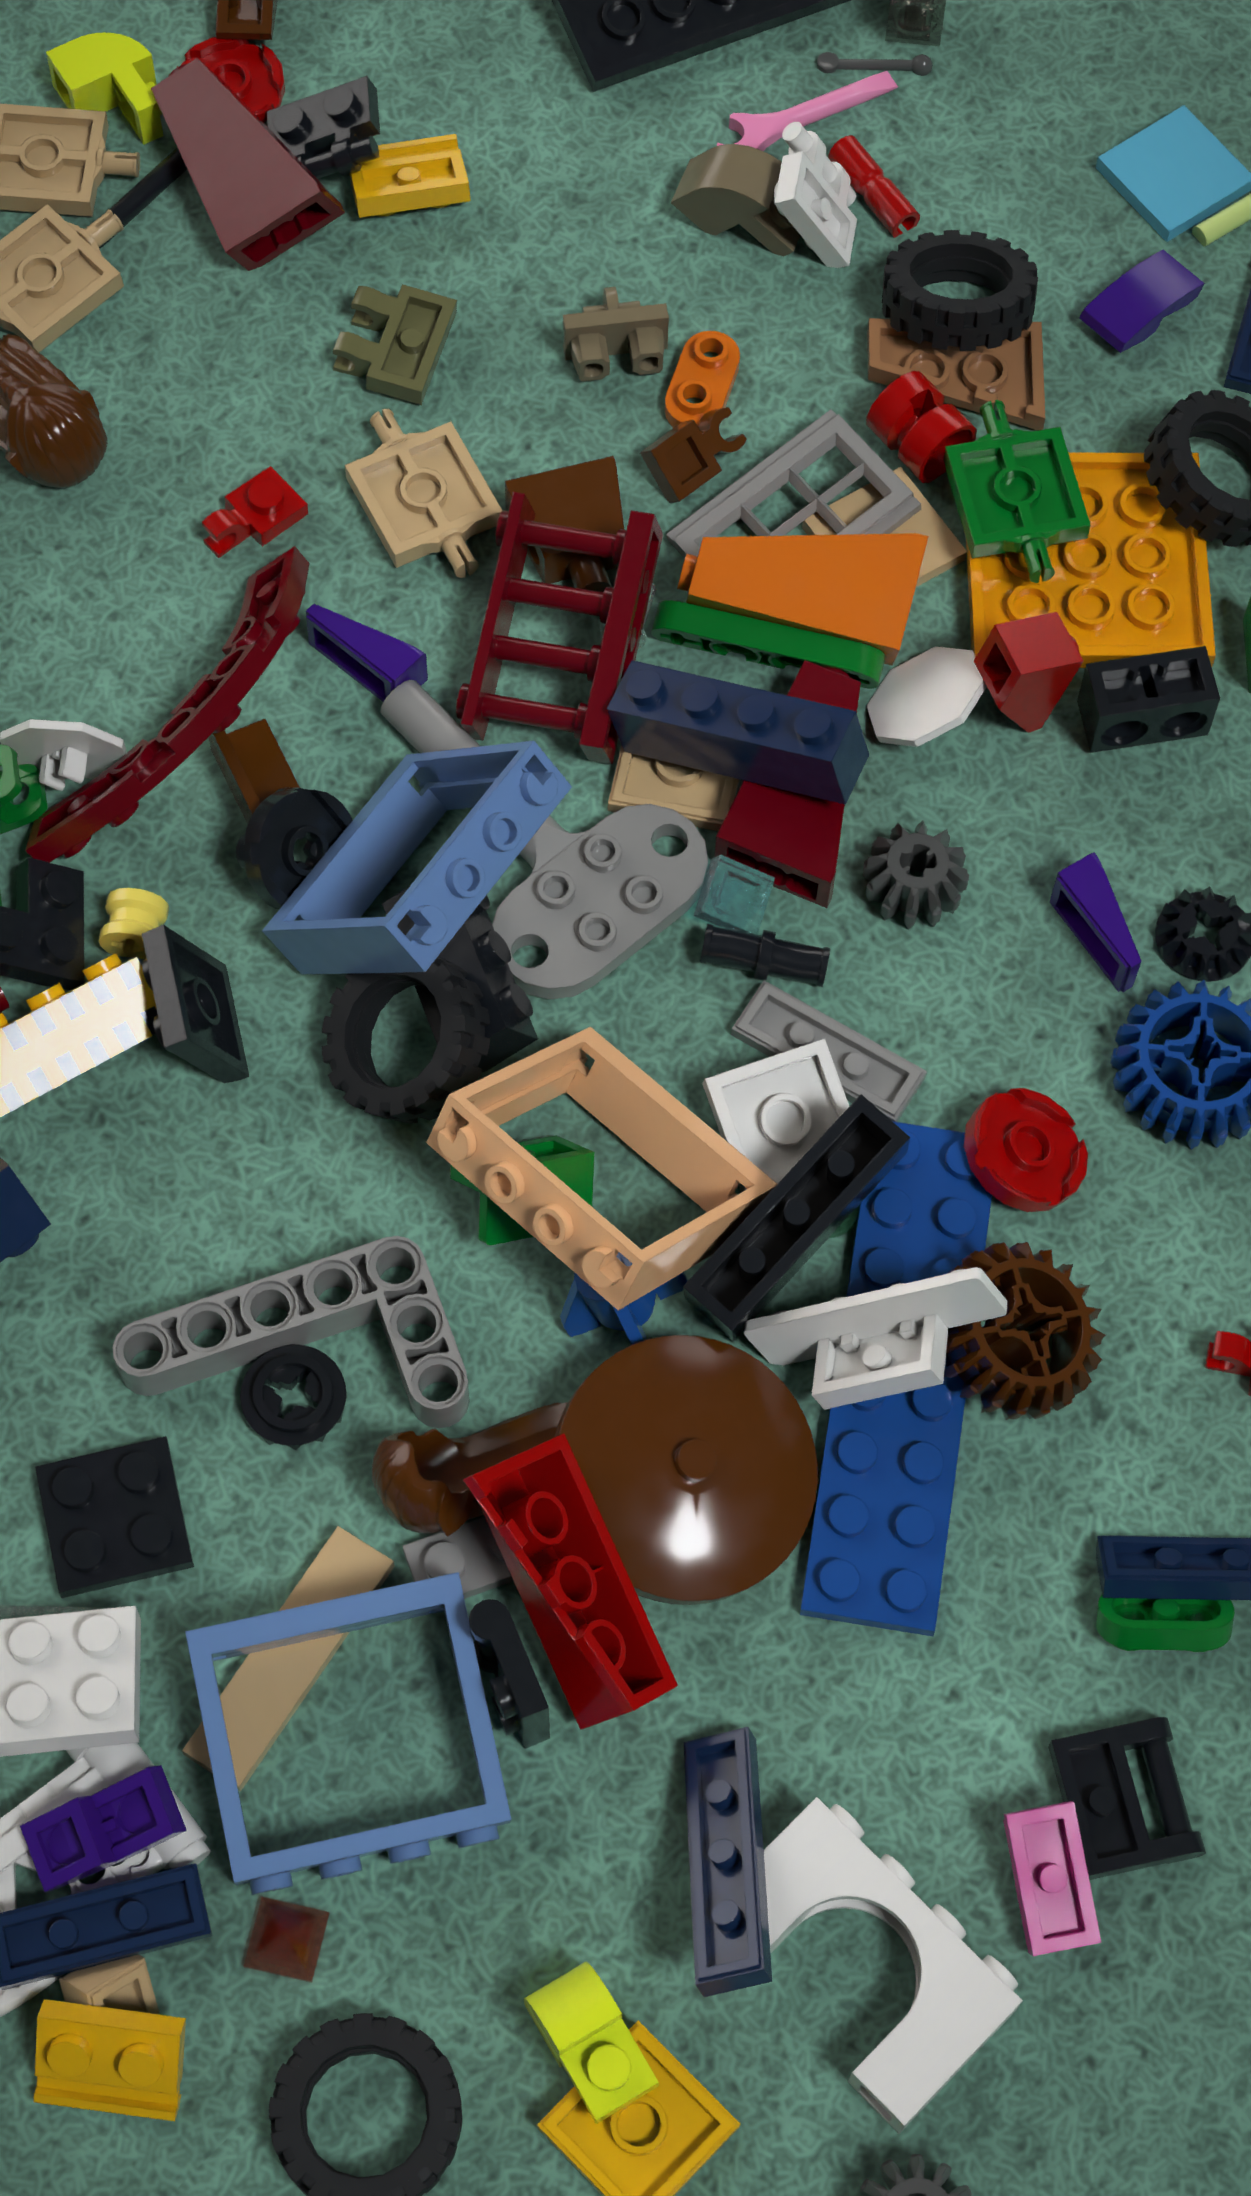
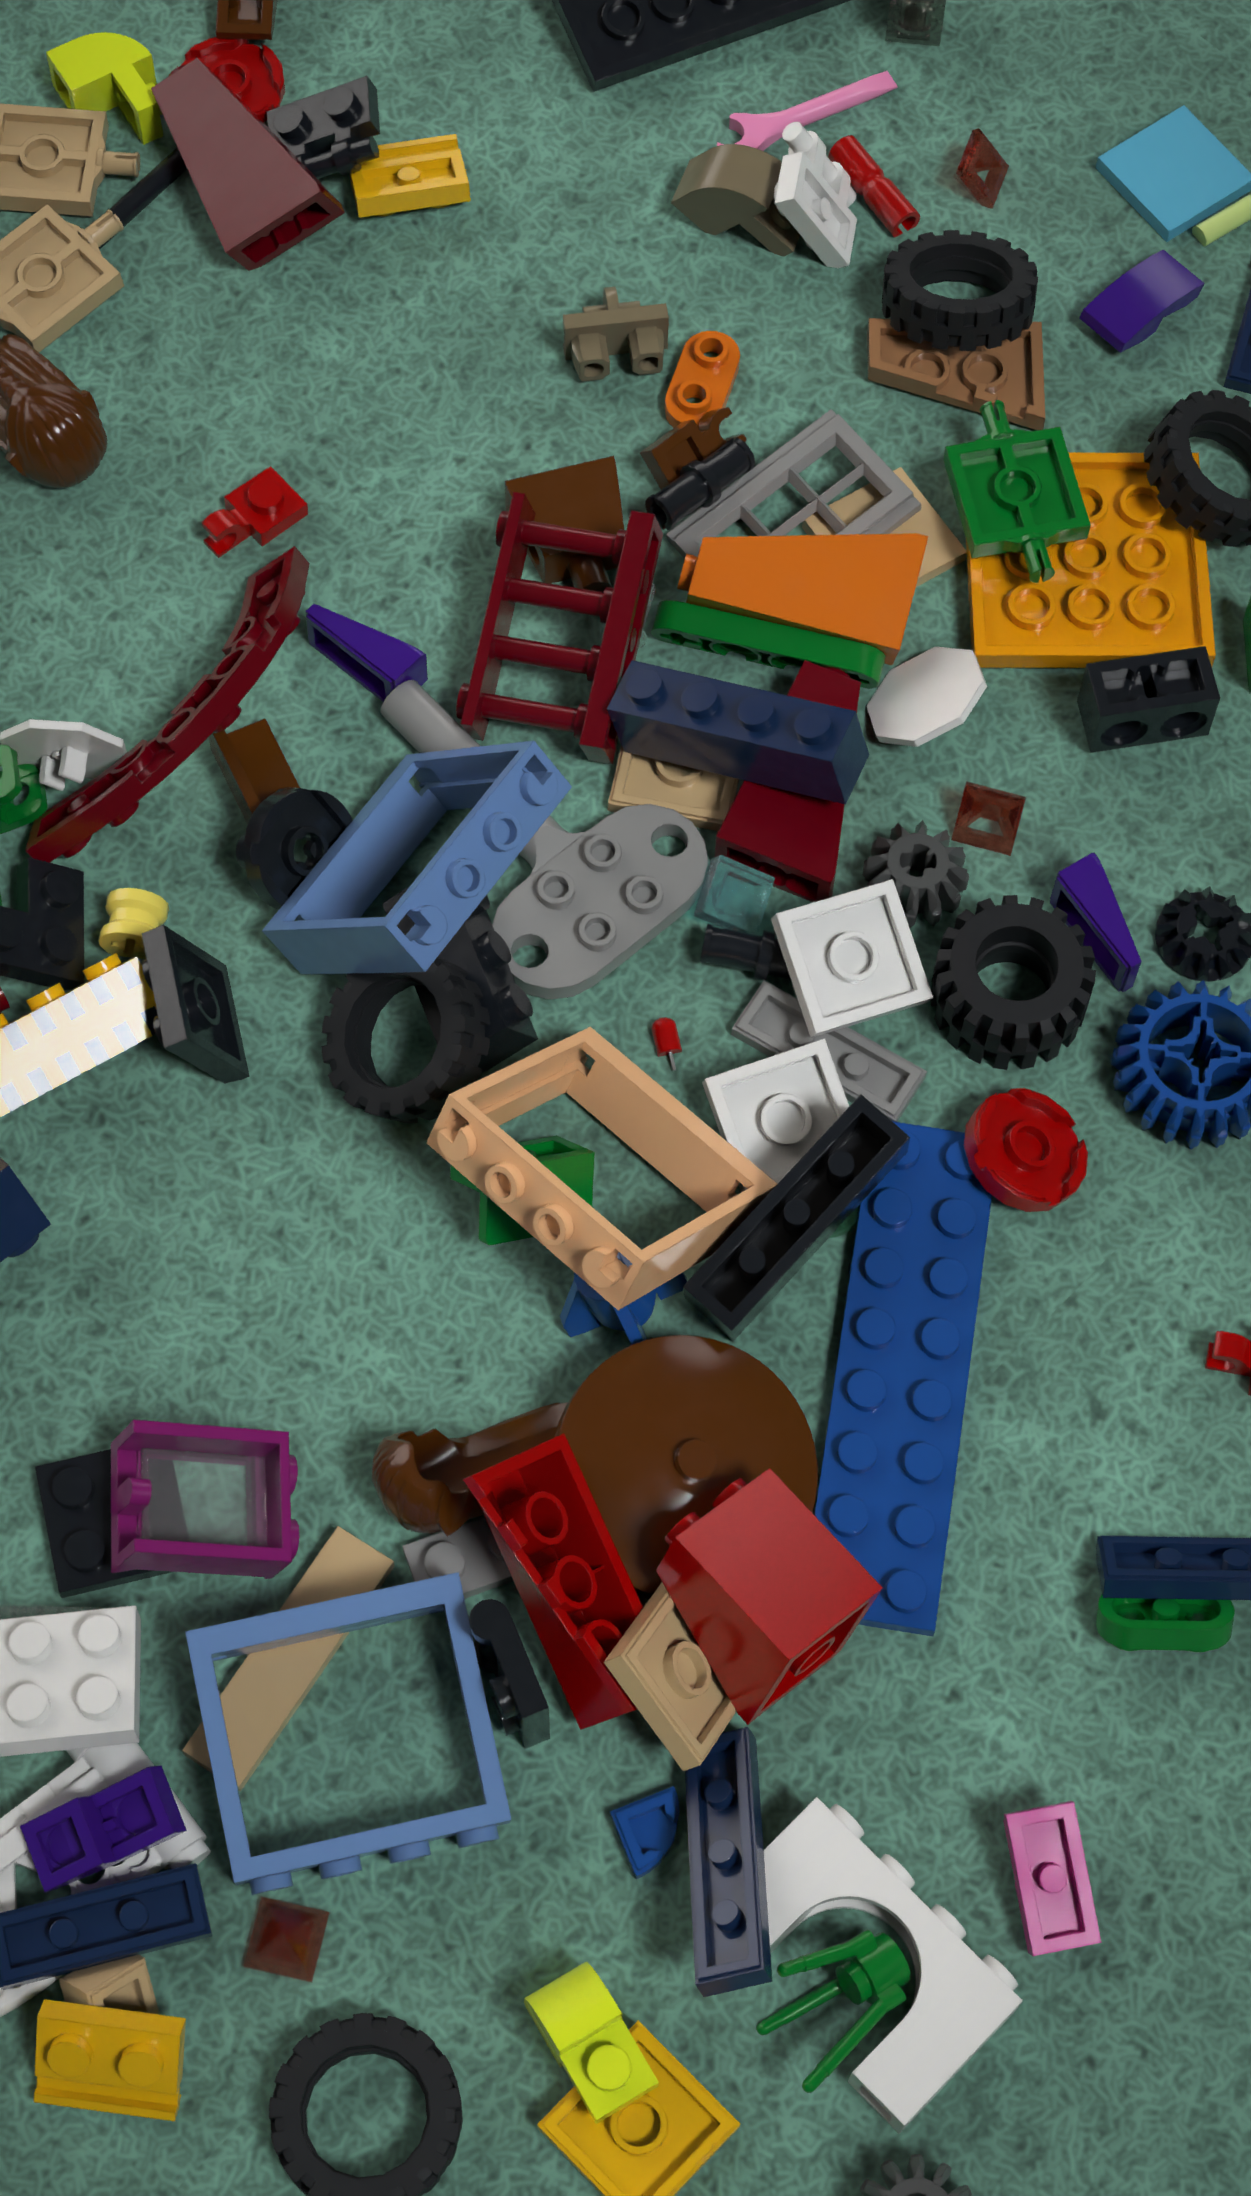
light grey beam [112,1236,470,1428] -> none
black gear [240,1345,347,1450] -> none
olive plate [333,284,457,405] -> none
tan plate [345,409,502,578] -> none
white bracket [744,1267,1007,1410] -> none
dark grey hinge [817,52,933,76] -> none
red wheel [866,371,977,483] -> none
reddish brown gear [944,1242,1106,1420] -> none
red slope [974,612,1084,733] -> none
black plate [1048,1717,1206,1880] -> none
none -> window [111,1420,300,1579]
none -> tan tile [604,1582,736,1771]
none -> blue tile [610,1786,679,1879]
none -> black pin [645,438,755,530]
none -> red piece [651,1017,682,1071]
none -> red slope [656,1468,883,1725]
none -> green plant [756,1929,911,2093]
none -> white plate [771,879,933,1038]
none -> black tyre [930,895,1096,1070]
none -> clear red slope [951,782,1026,856]
none -> clear red slope [953,129,1009,209]

